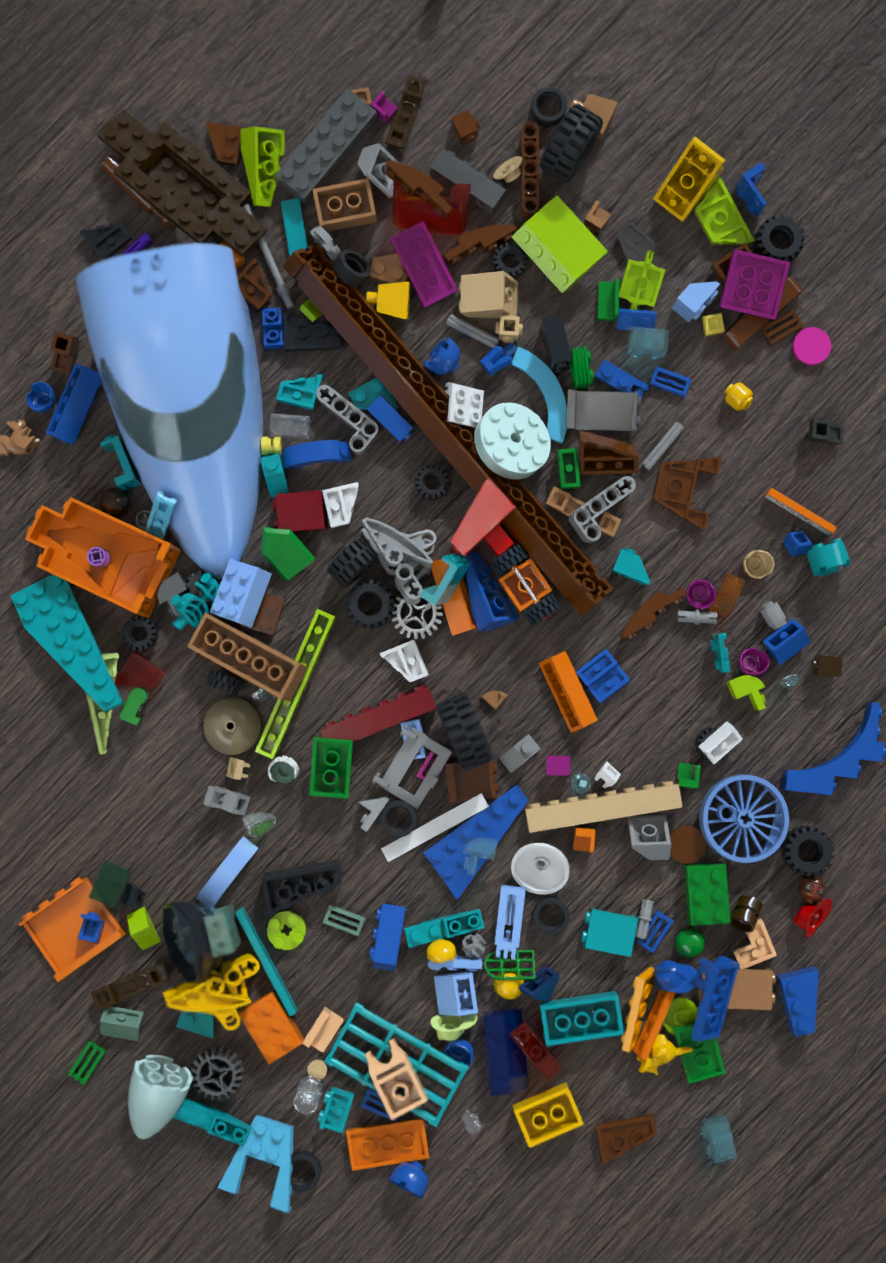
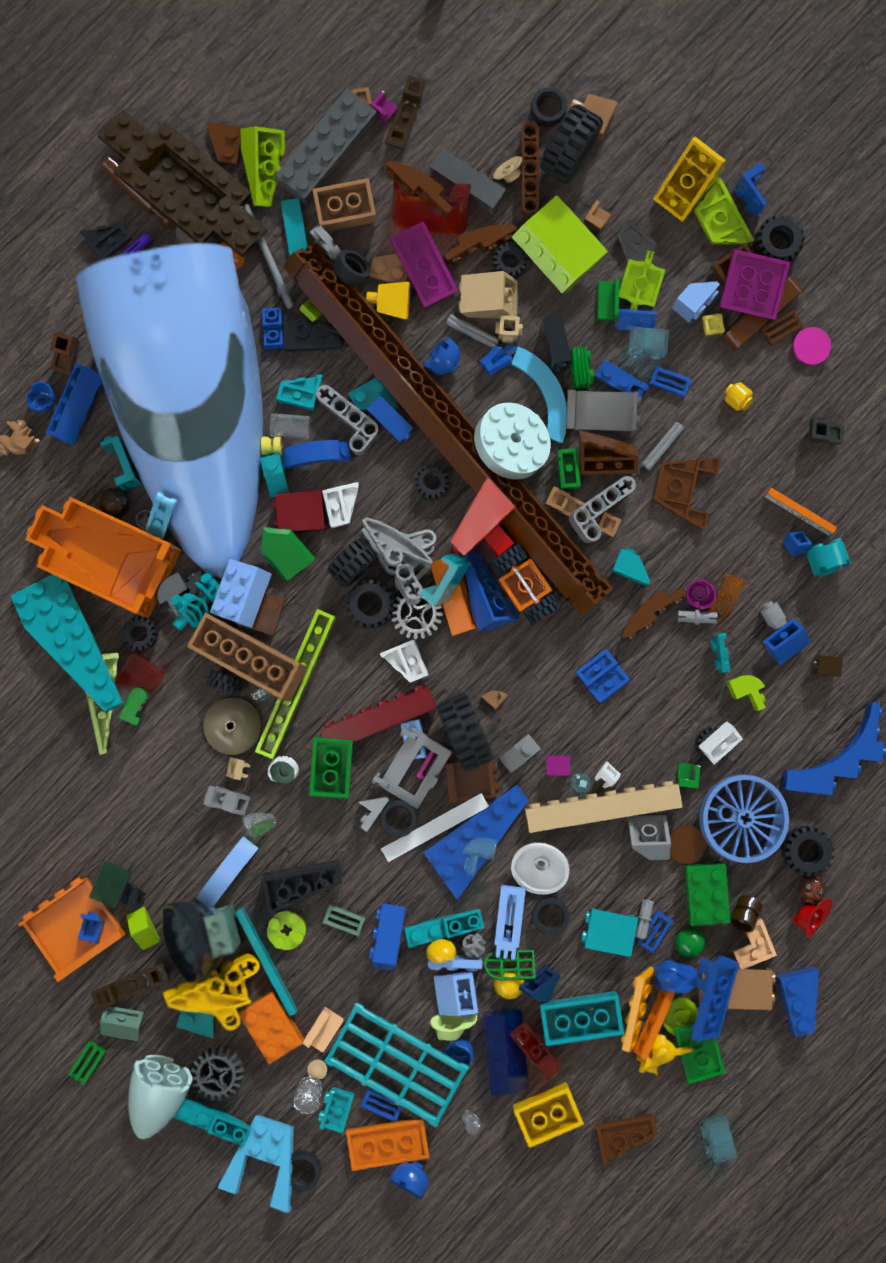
medium lavender wheel [87,547,111,568] -> none
reddish brown wing [237,258,272,311] -> none
light grey slope [357,143,398,198] -> none
light nougat brick [365,1038,428,1120] -> none
white plate [445,382,484,428] -> none
reddish brown brick [451,110,480,144] -> none
orange brick [539,651,598,733] -> none
orange panel [573,827,595,853] -> none
magenta hair [738,647,770,676] -> none
tan hair [742,550,775,579] -> none
clear light blue tile [779,673,800,688] -> none

